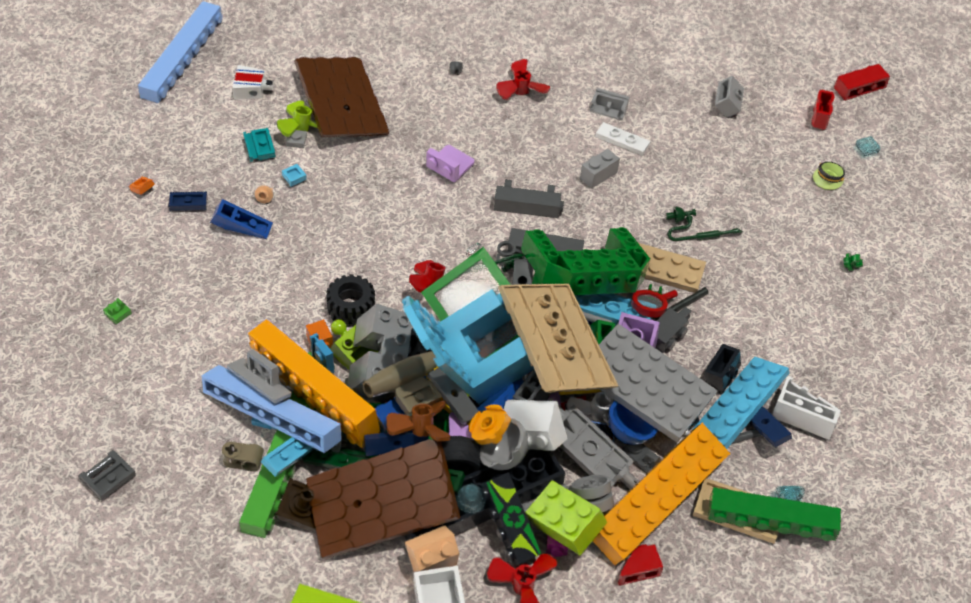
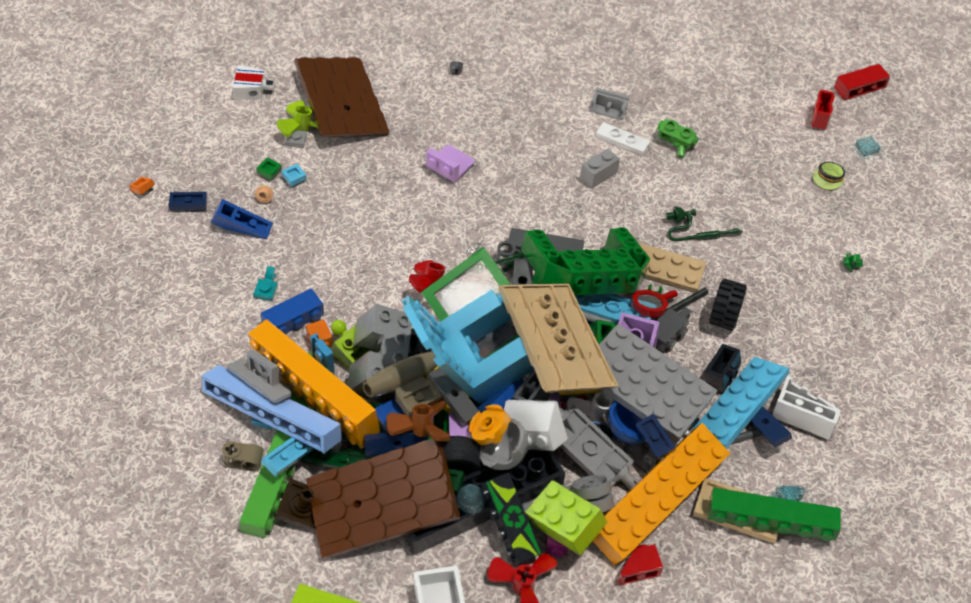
dark grey plate [78,450,136,501] -> none
bright green tile [103,298,132,324] -> none
light blue brick [138,1,223,103] -> none
teal plate [243,128,276,162] -> none
black tyre [326,274,375,326] -> none
light nougat slope [405,525,459,572] -> none
dark grey brick [494,179,564,218] -> none
red piece [496,59,550,100] -> none
light grey brick [715,75,744,117] -> none
none -> teal plate [253,266,278,301]
none -> green plate [256,157,282,180]
none -> blue brick [260,288,324,335]
none -> dark blue plate [636,413,676,460]
none -> bright green brick [657,119,699,158]
none -> black tyre [709,278,747,331]

